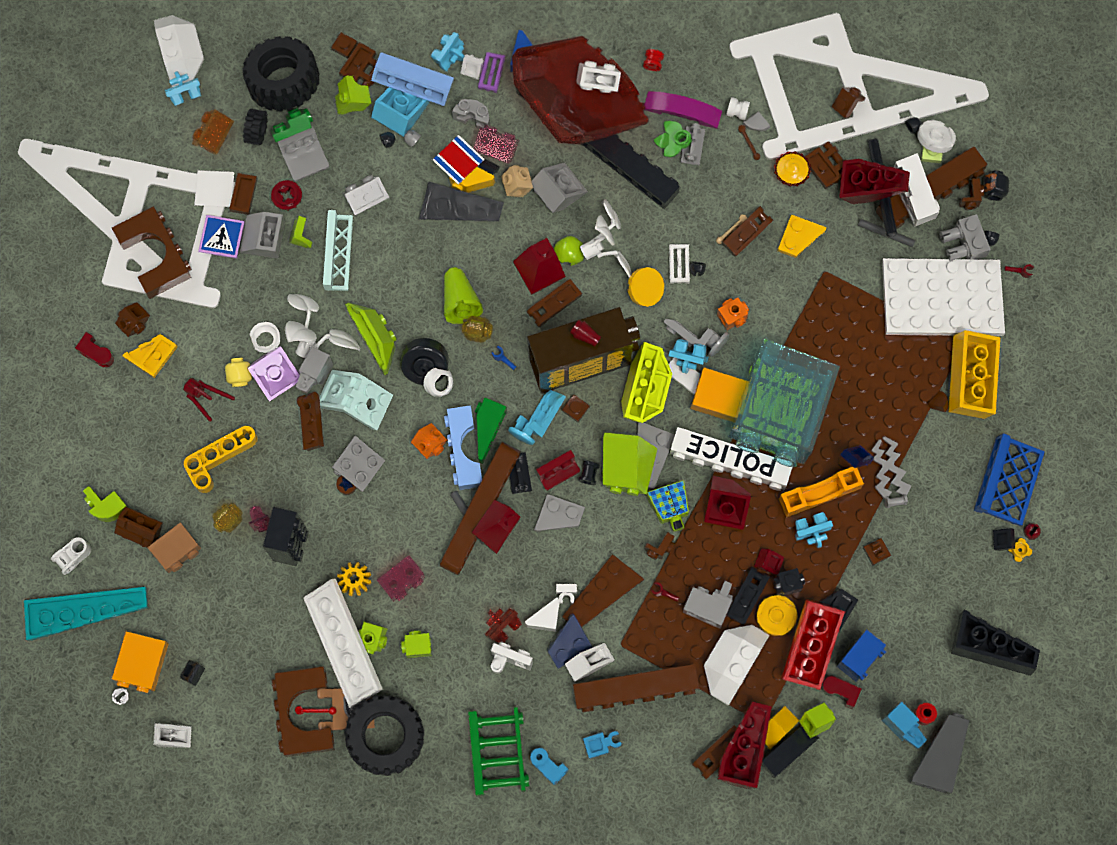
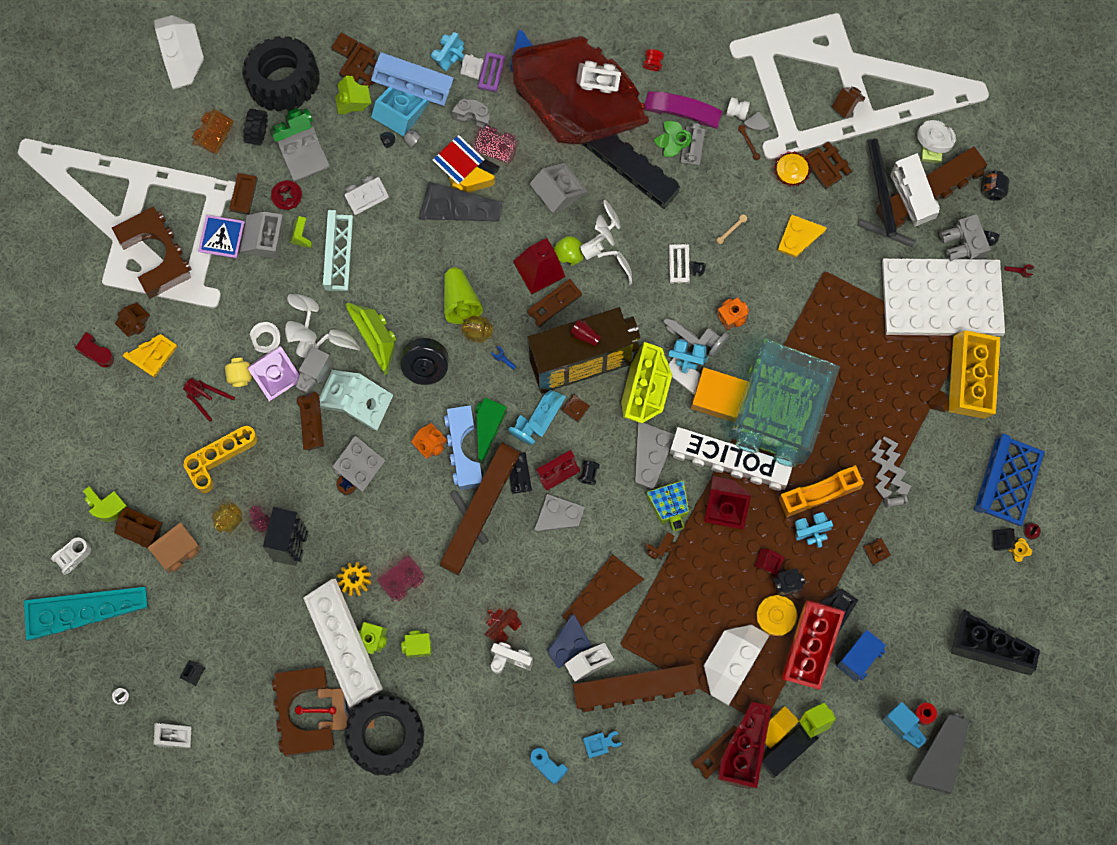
light orange brick [112,632,169,693] -> none
medium azure hips [165,71,201,106] -> none
white sticker [194,170,234,207] -> none
white piece [424,368,453,397] -> none
green fence [468,707,529,797] -> none
dark red slope [472,500,521,554] -> none
tan brick [502,165,533,197] -> none
white slope [525,598,560,632] -> none
white tile [556,584,577,604] -> none
lime slope [603,433,657,496] -> none
yellow tile [628,267,664,307] -> none
dark red hand [651,582,679,602] -> none
light grey hinge [683,581,733,628] -> none
reddish brown plate [722,206,773,257] -> none
black plate [726,566,770,626] -> none
dark red leg [821,676,862,709] -> none
dark red wedge [839,159,910,204] -> none
clear blue tile [840,445,874,468] -> none
black hinge [905,117,922,134] -> none
reddish brown bracket [959,178,984,210] -> none

